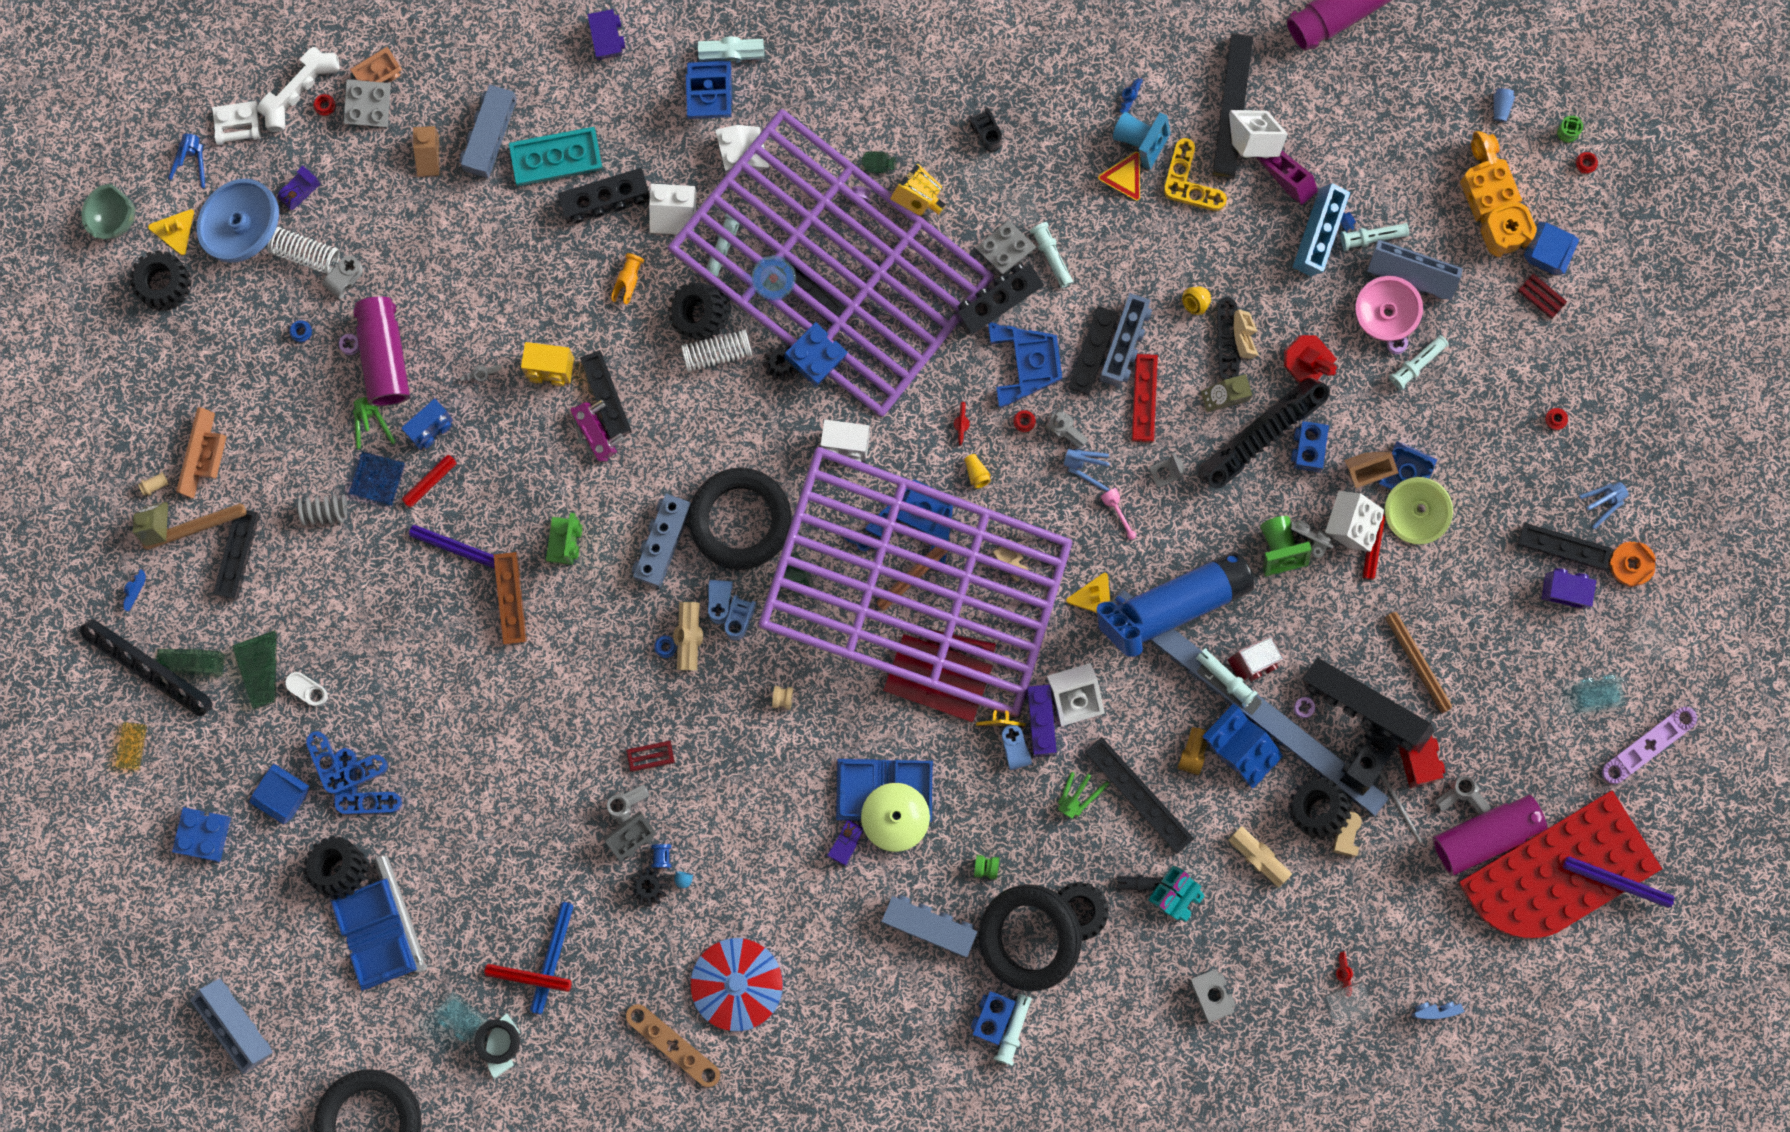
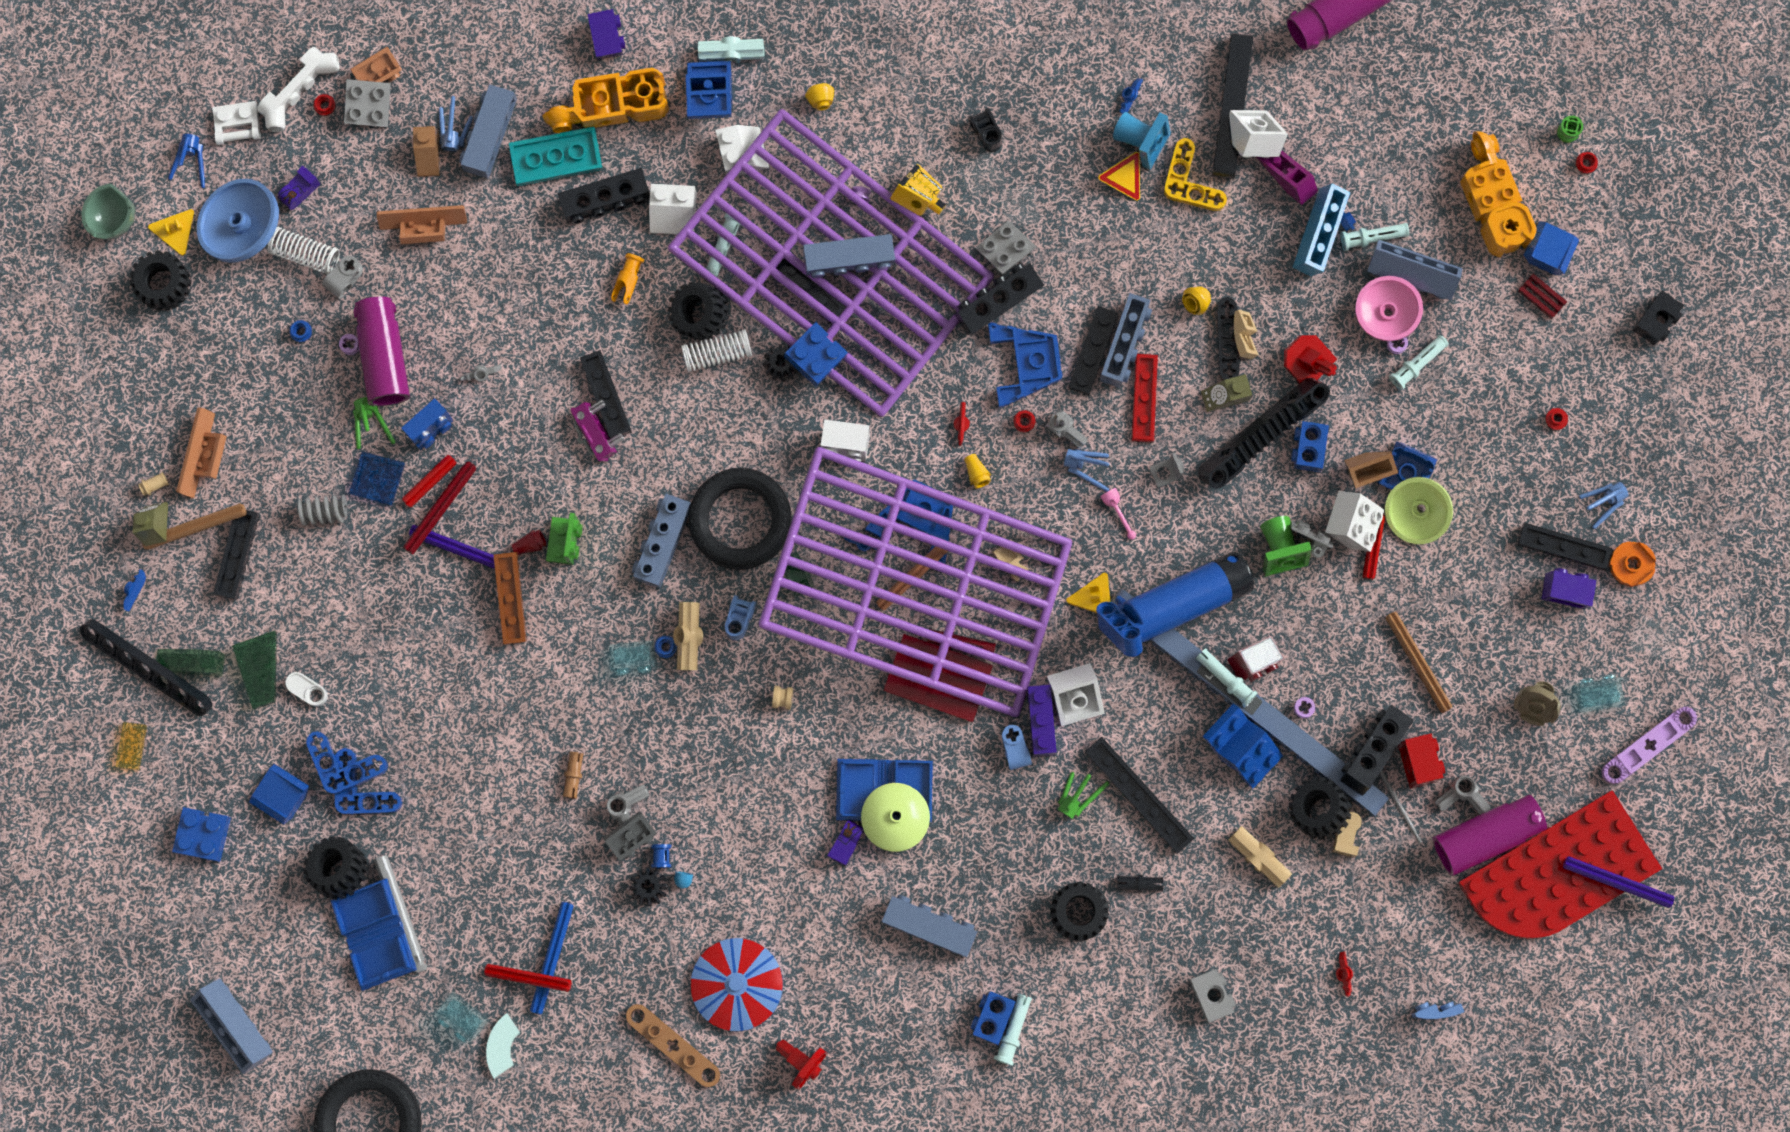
black tyre [474,1019,520,1064] -> none
yellow brick [521,342,574,386] -> none
dark red tile [626,740,675,772] -> none
medium blue piece [708,580,733,624] -> none
clear light blue tile [751,255,796,301] -> none
clear green arm [862,151,897,174] -> none
bright green wheel [974,855,999,880] -> none
yellow piece [976,710,1026,727] -> none
black tyre [979,884,1082,991] -> none
light aqua pin [1030,222,1074,288] -> none
teal hips [1148,865,1205,922] -> none
pearl gold piece [1177,727,1208,776] -> none
black brick [1302,657,1434,753] -> none
clear piece [1325,981,1375,1031] -> none
medium blue cone [1493,88,1515,122] -> none
none -> nougat bracket [376,205,467,244]
none -> dark red axle [403,461,476,555]
none -> medium blue plant [439,96,473,151]
none -> dark red cone [511,530,547,556]
none -> light orange brick [542,67,670,133]
none -> medium nougat pin [562,751,584,799]
none -> clear light blue bracket [609,640,656,676]
none -> red piece [776,1039,828,1090]
none -> sand blue brick [803,234,895,278]
none -> yellow cone [805,83,834,111]
none -> dark tan tile [1514,681,1561,726]
none -> black brick [1632,291,1684,345]

